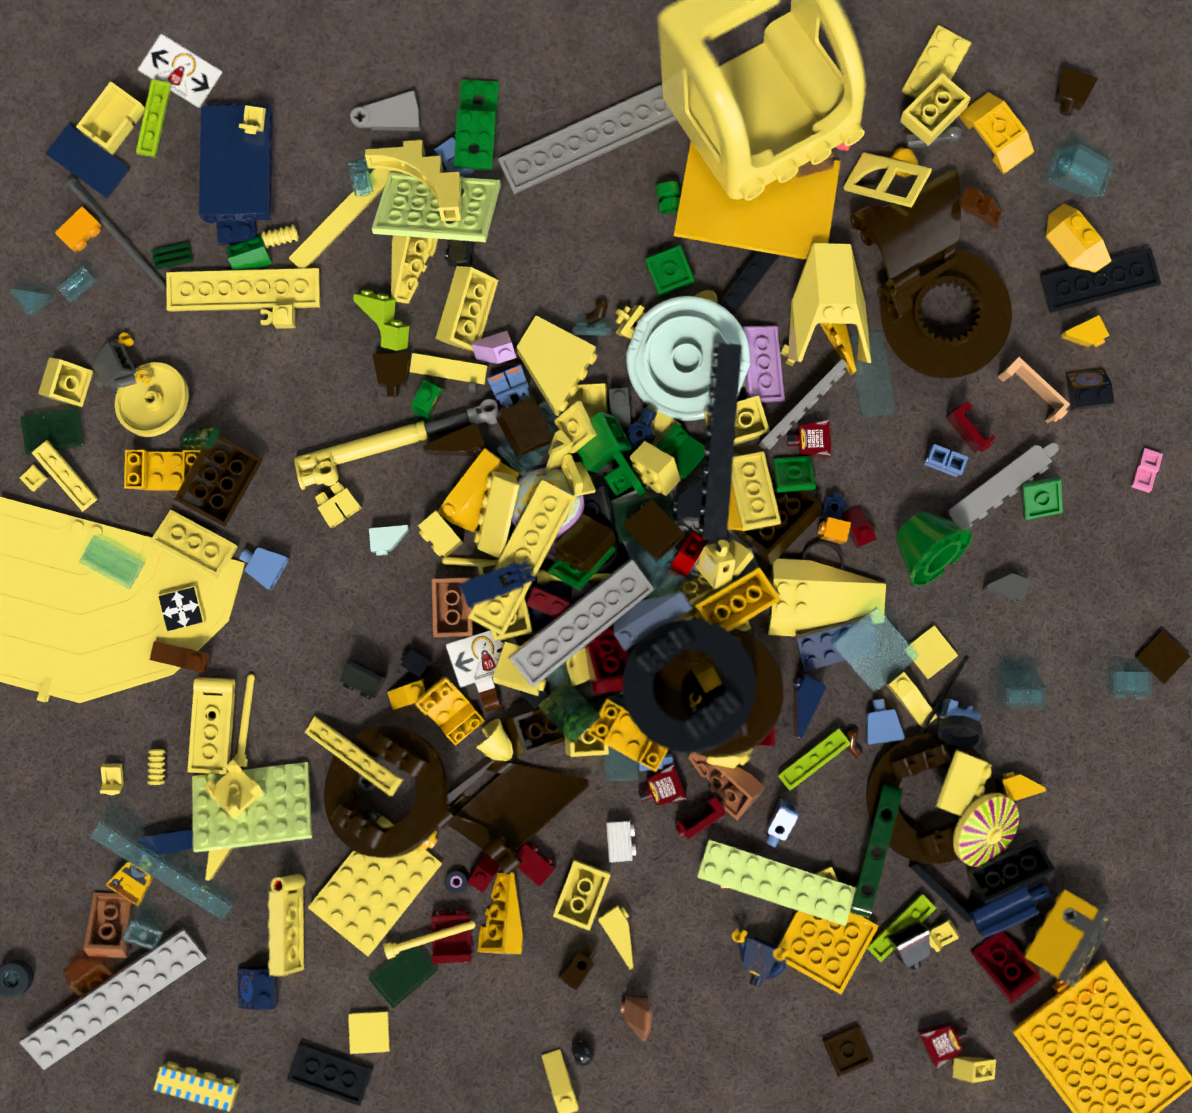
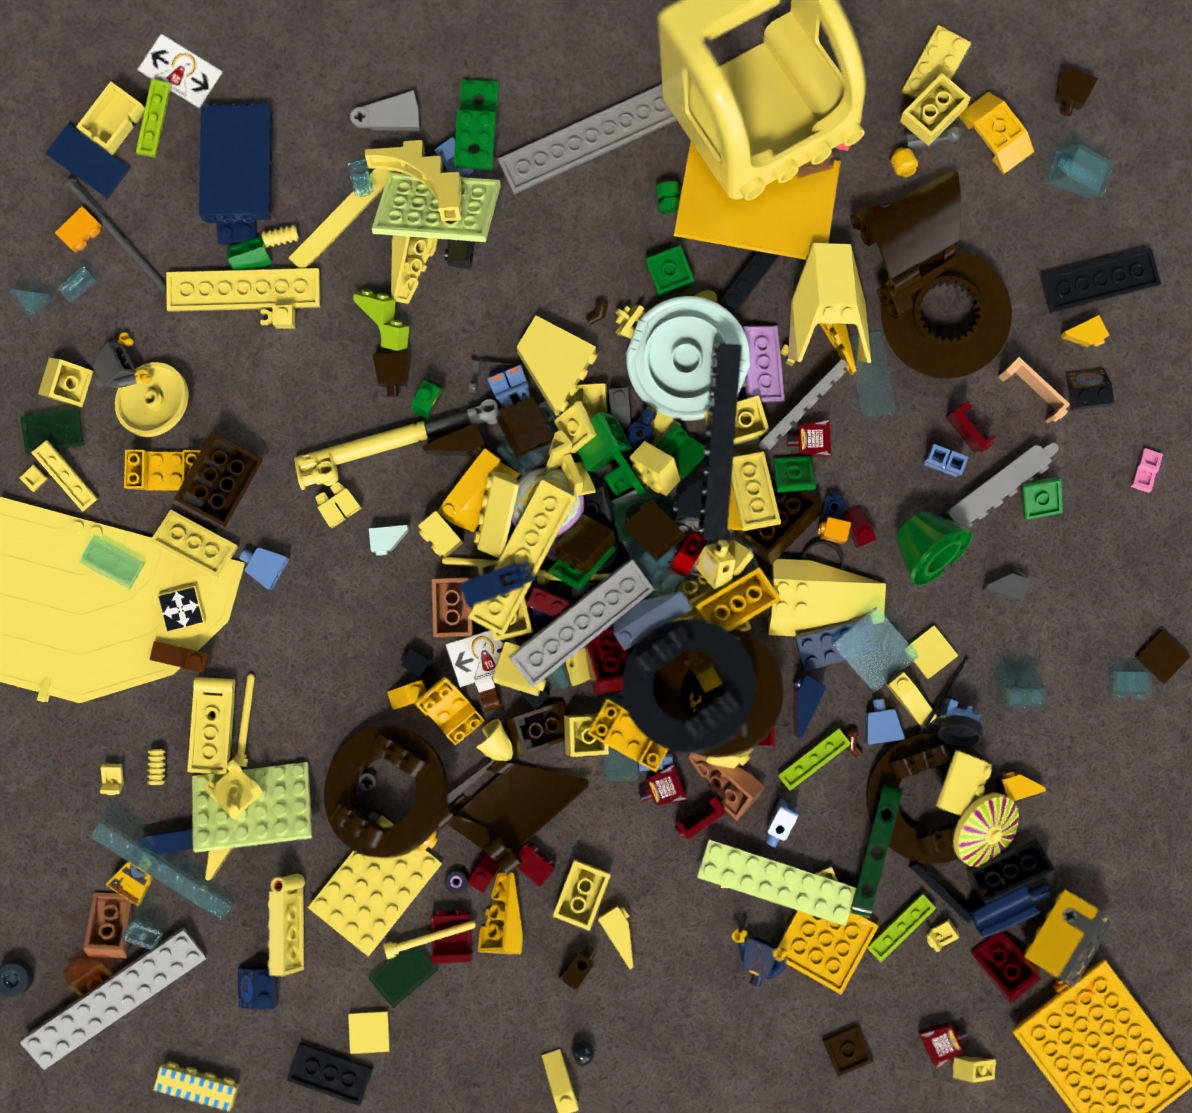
dark green tile [151,243,193,270] -> none
dark green plate [179,427,220,450] -> none
light yellow bracket [239,106,266,135] -> none
light yellow tile [304,716,403,796] -> none
black slope [340,660,387,700] -> none
light yellow tile [409,353,488,385] -> none
light yellow slope [435,266,498,351] -> none
lavender slope [471,331,516,364] -> none
clear green plate [538,680,601,743] -> none
clear light blue plate [571,322,611,336] -> none
white brick [606,820,636,862] -> none
nougat wedge [620,996,651,1041] -> none
light yellow window [843,152,932,208] -> none
torso [887,920,930,970] -> none
reddish brown slope [959,188,1002,228] -> none
yellow wedge [1046,204,1111,273] -> none

